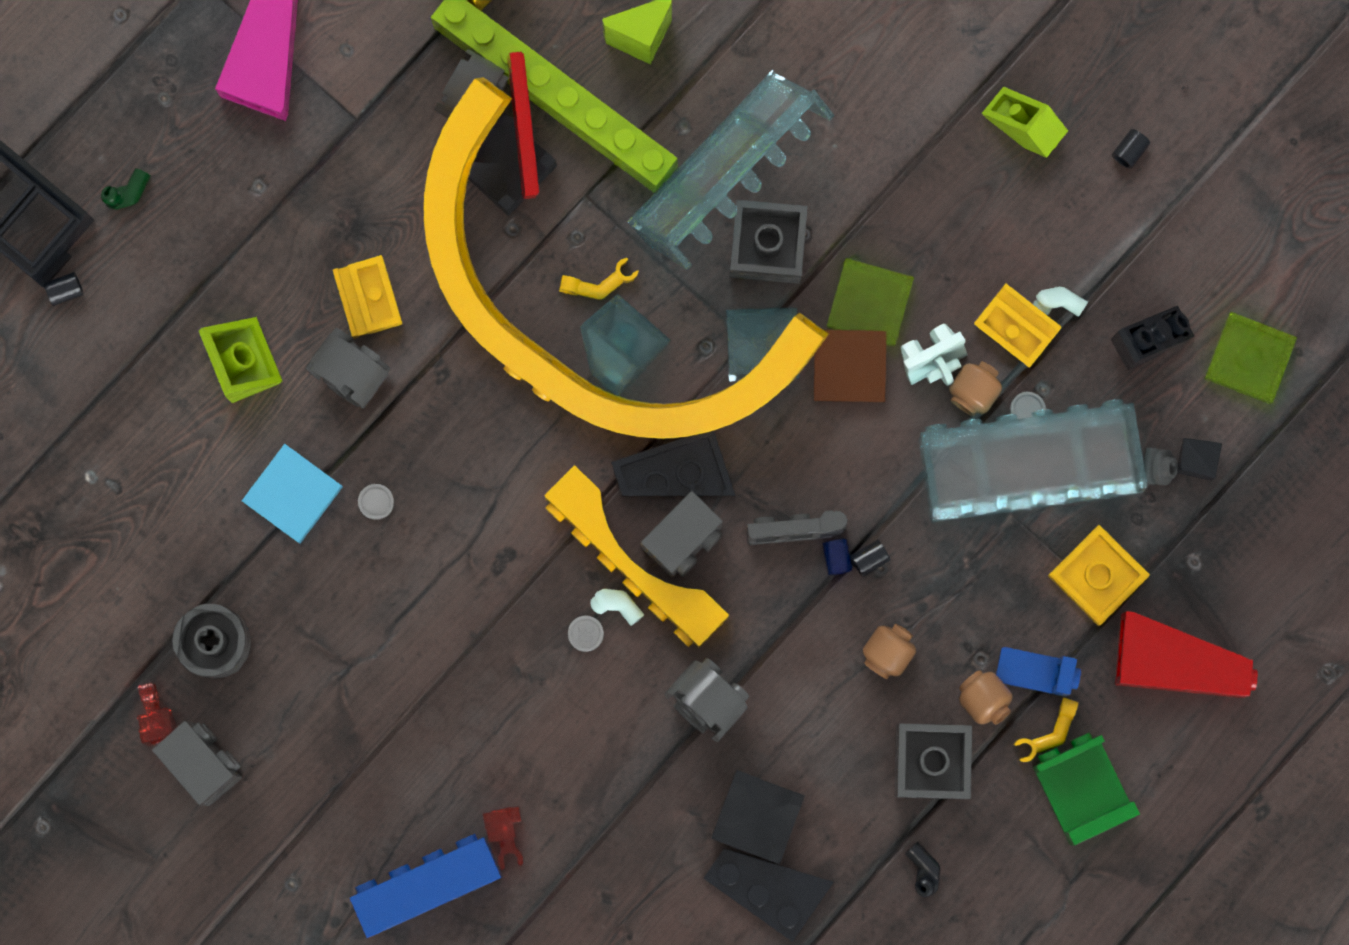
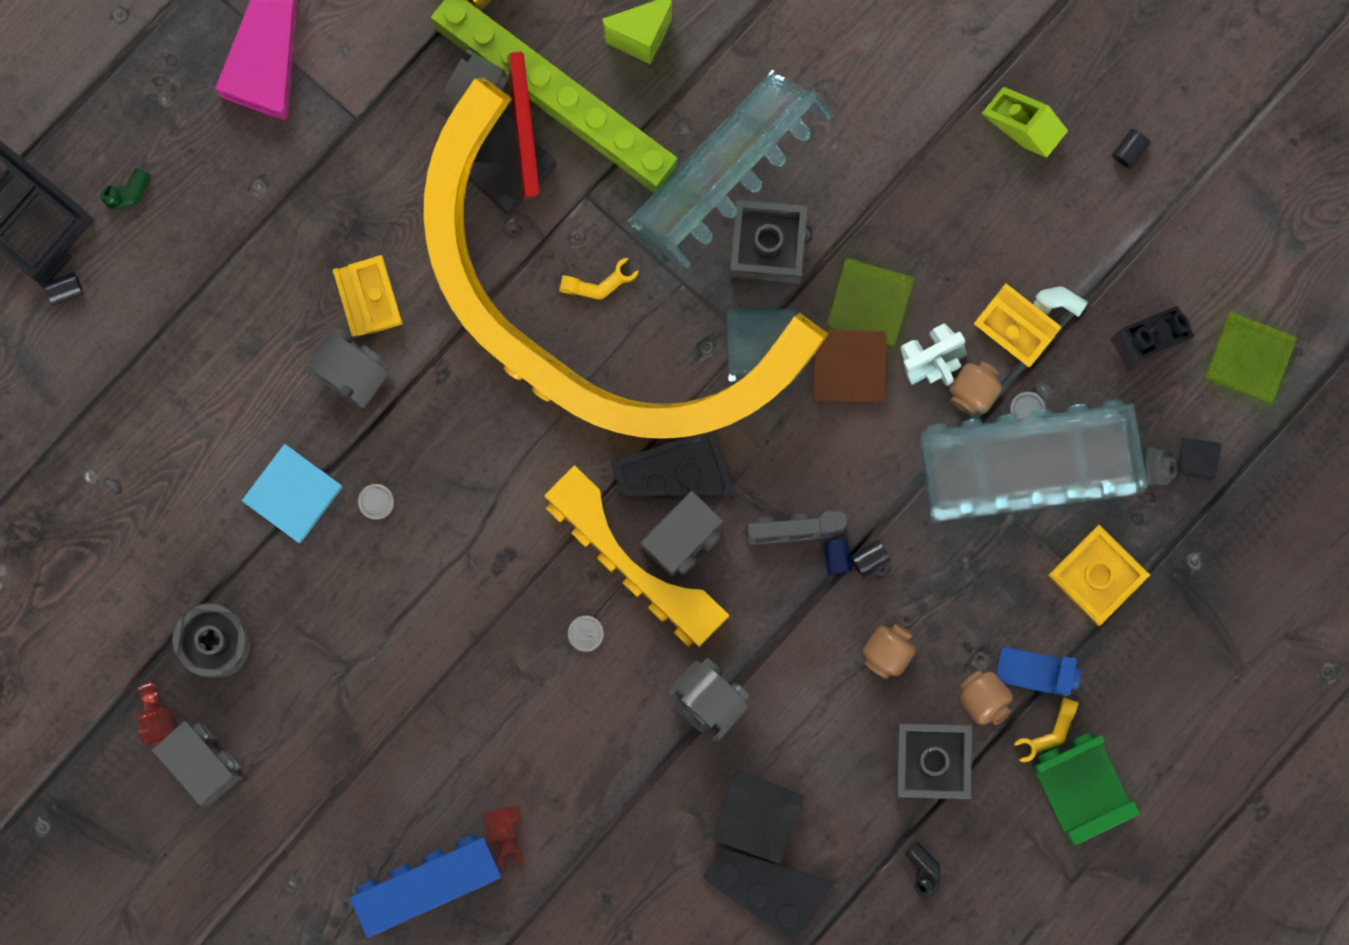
lime slope [198,317,283,403] -> none
clear light blue slope [580,294,671,397] -> none
light aqua arm [590,589,644,626] -> none
red slope [1115,611,1258,698] -> none

